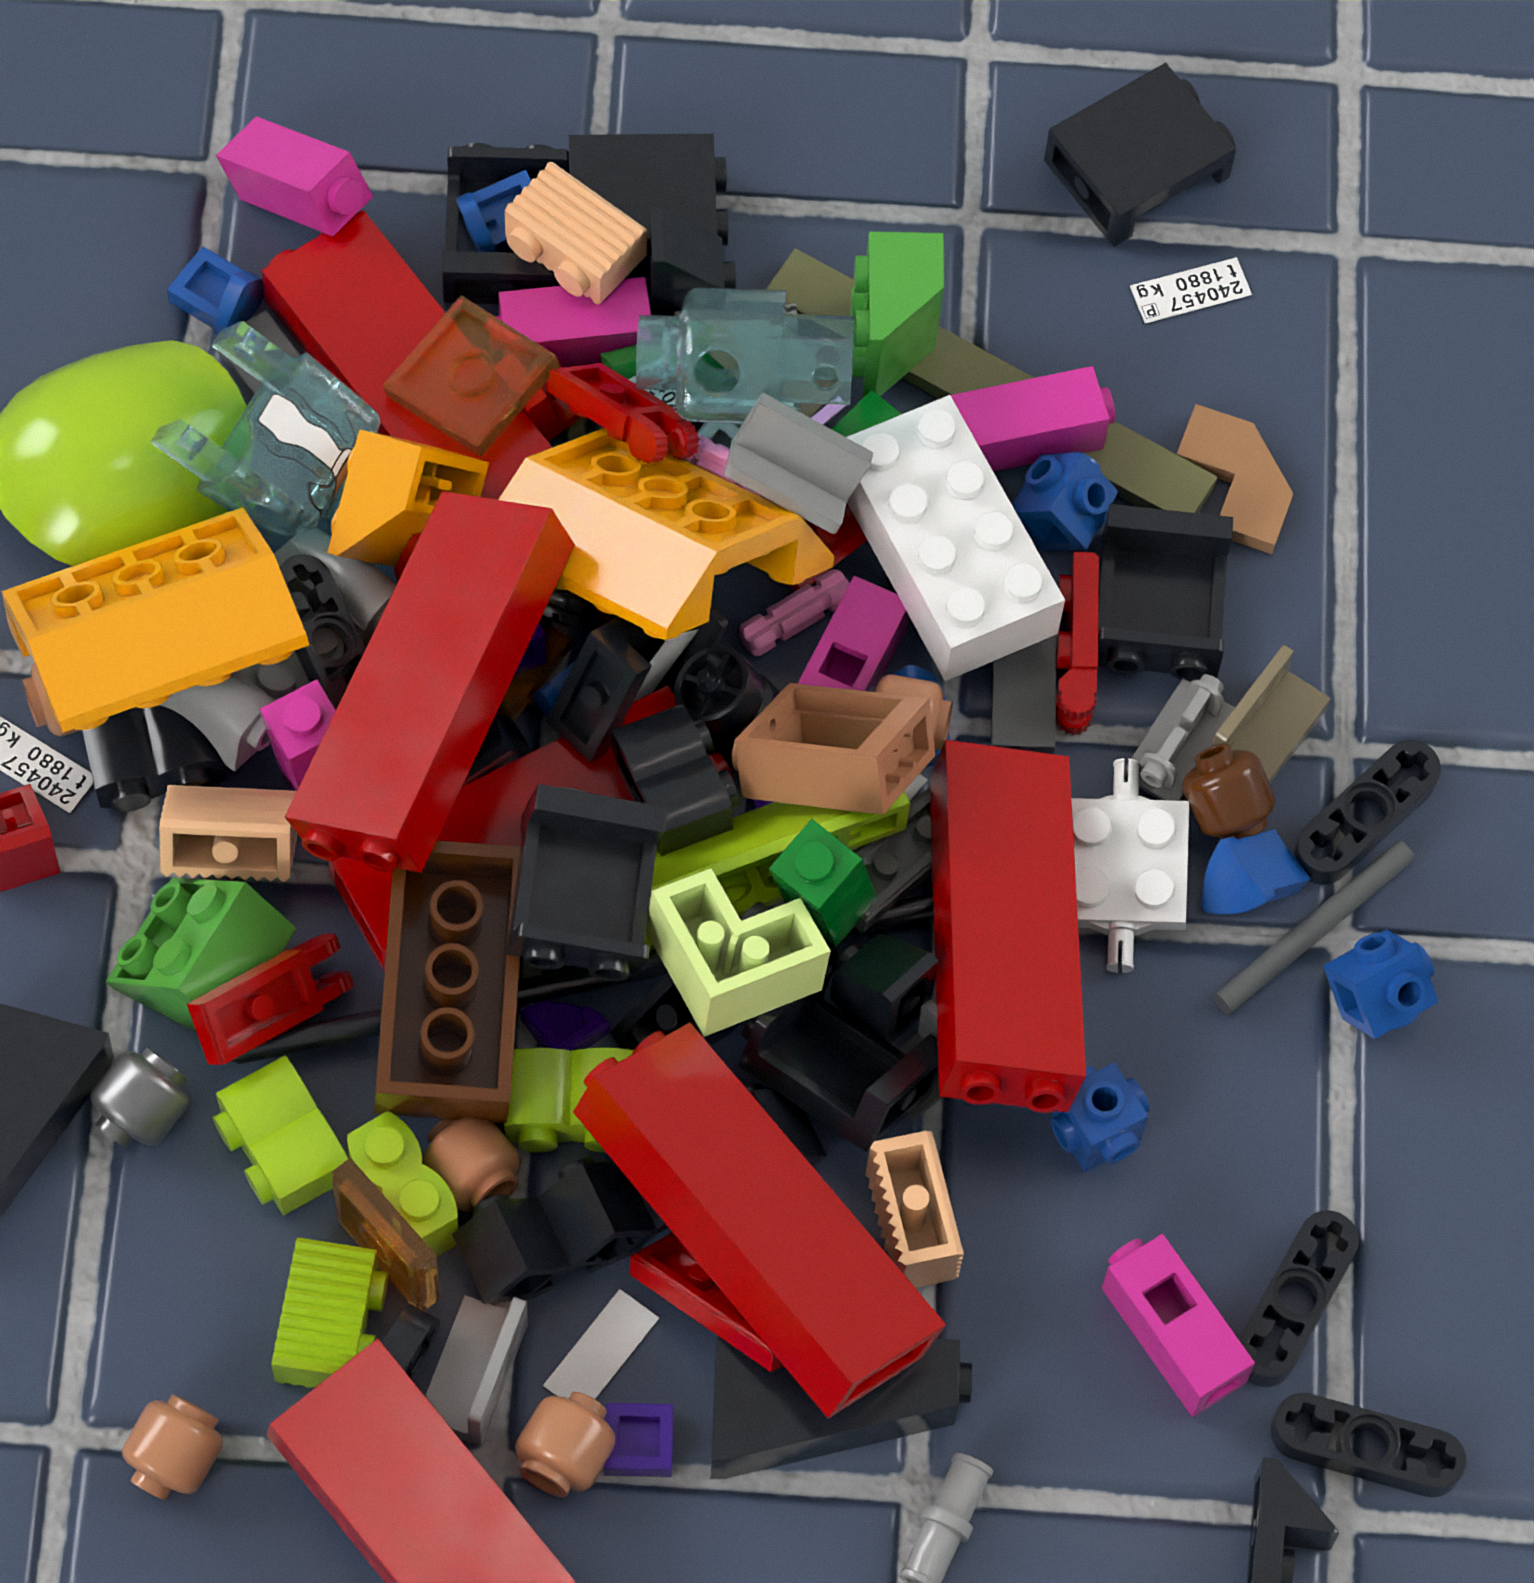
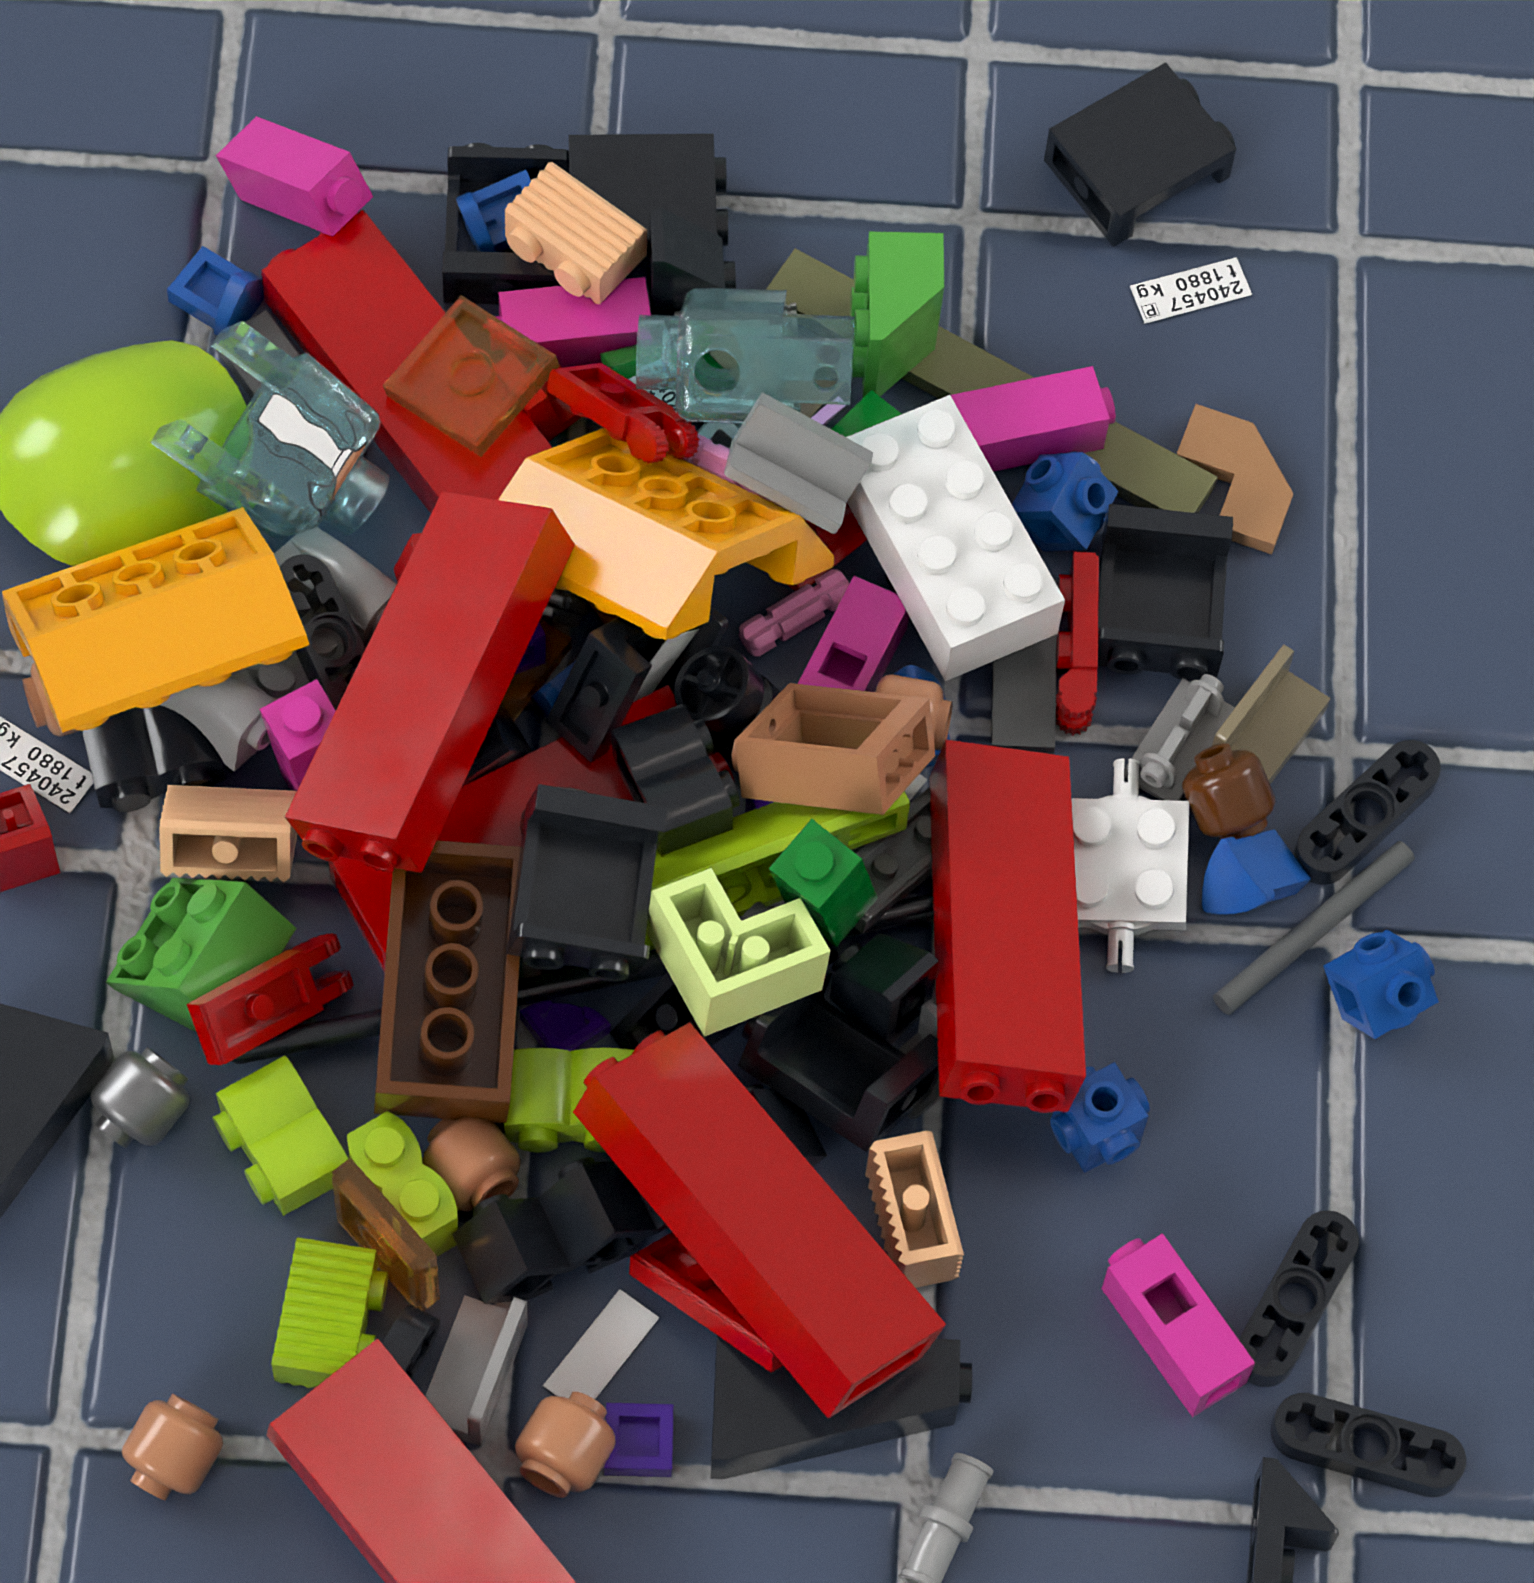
light orange slope [327,429,489,567] -> none

